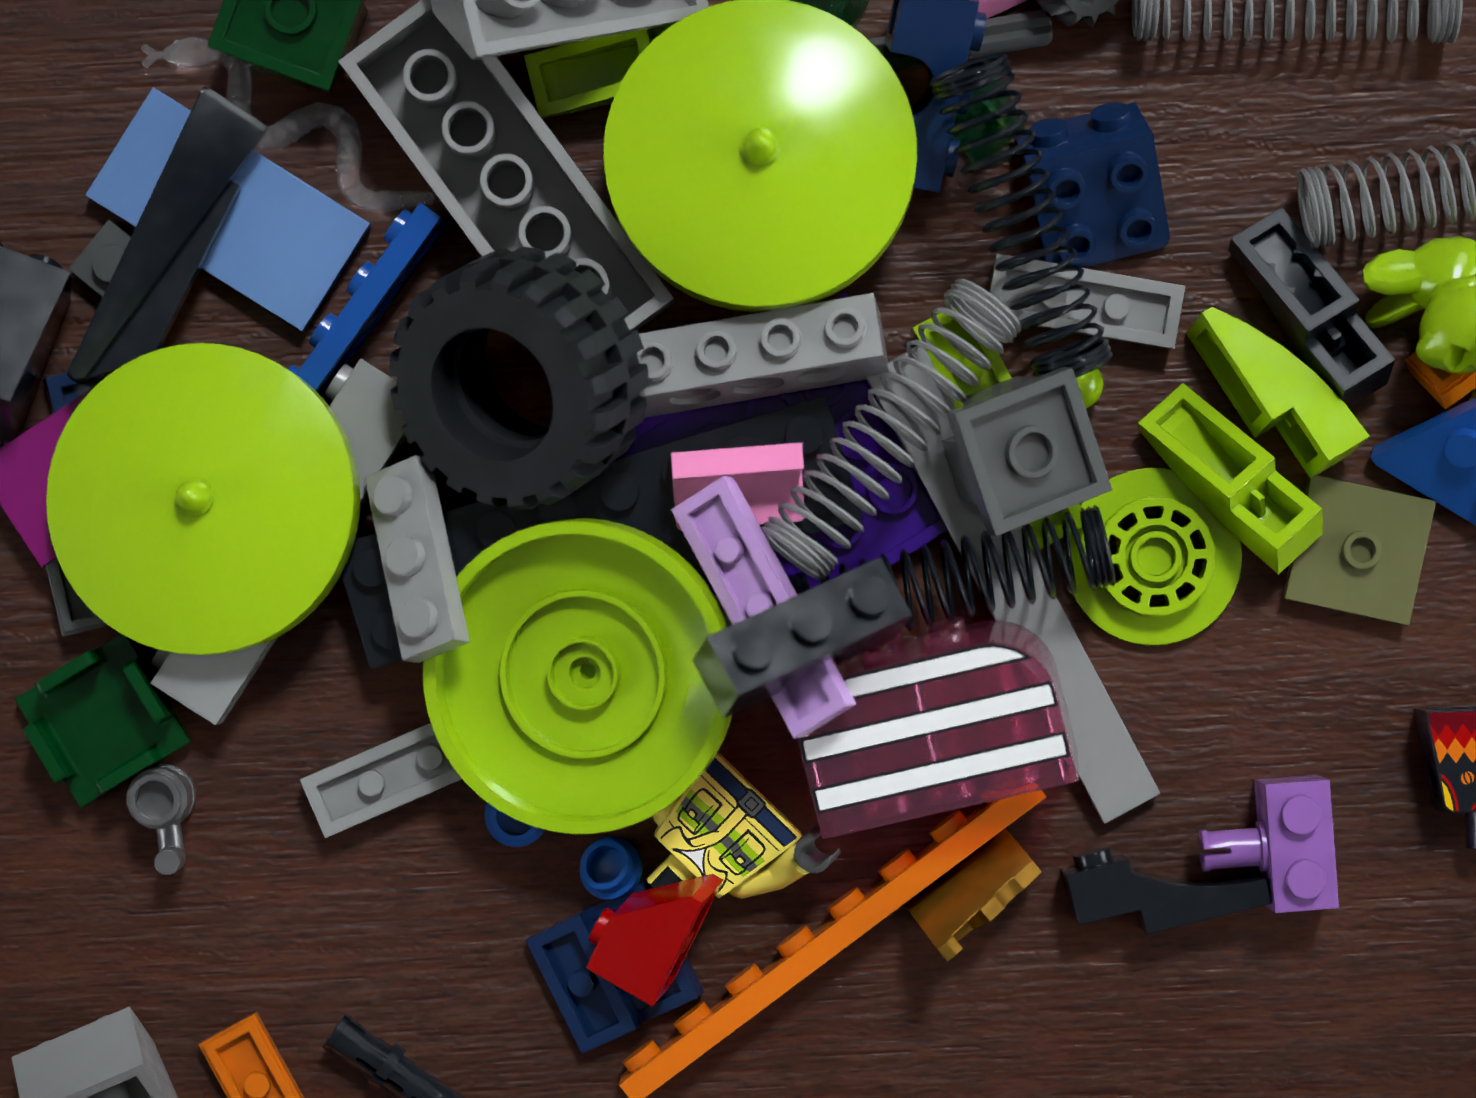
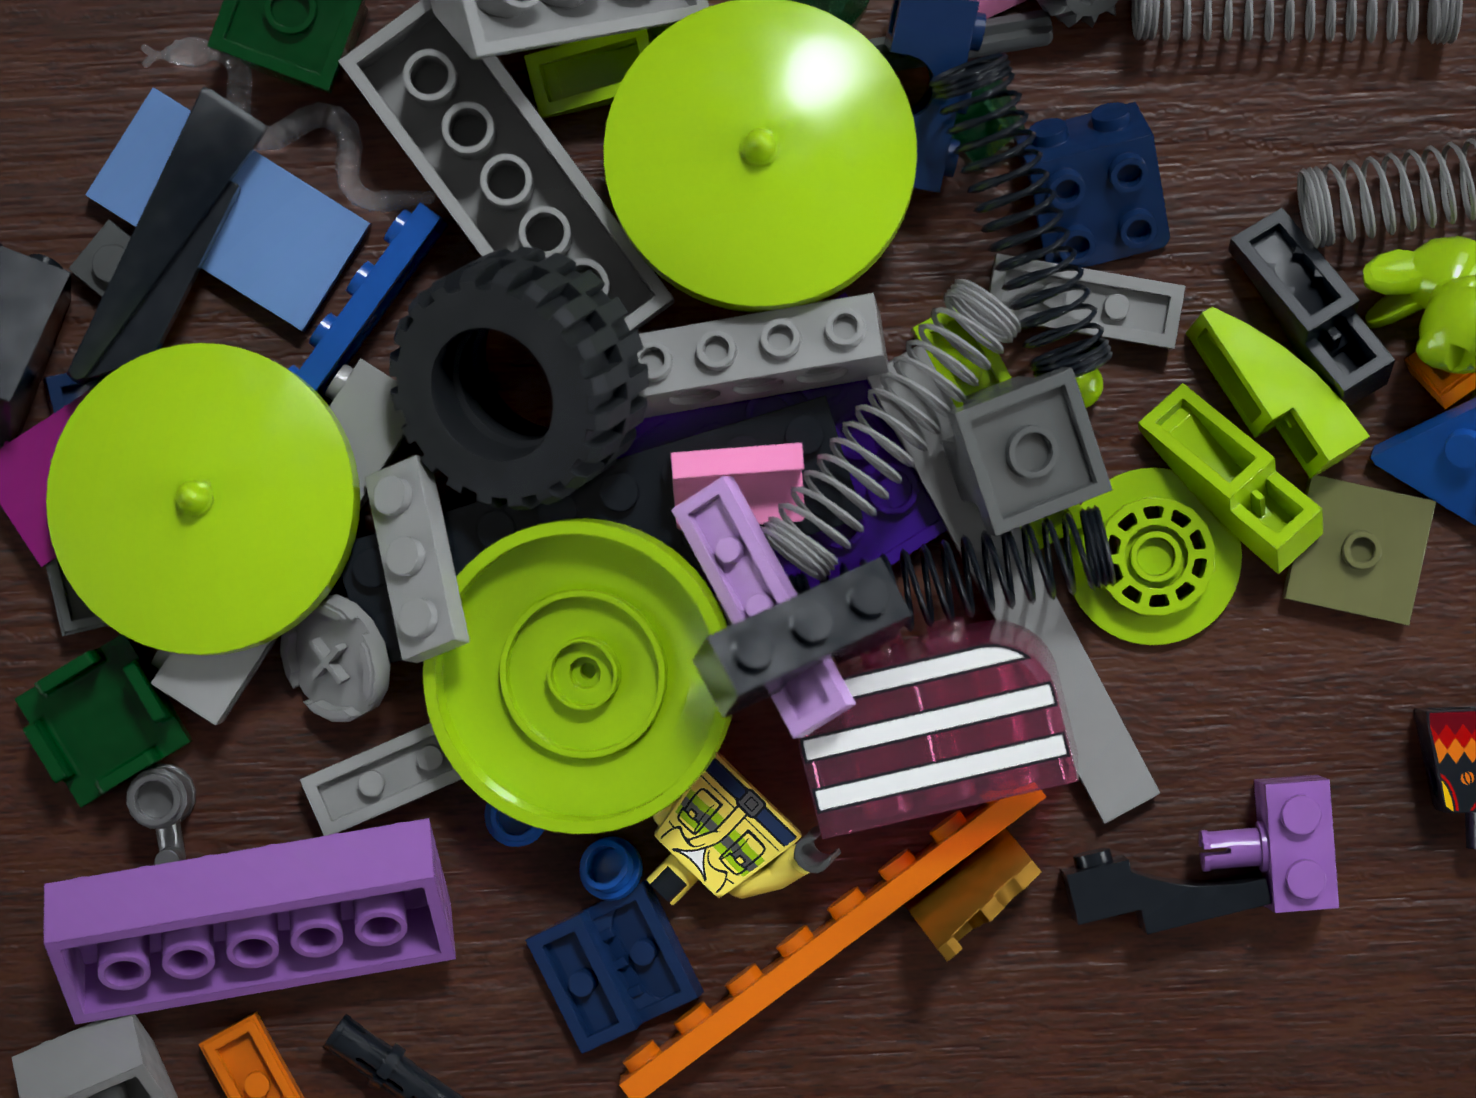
red slope [586,874,723,1007] -> none
none -> medium lavender brick [44,818,456,1024]
none -> light grey tile [280,594,390,722]

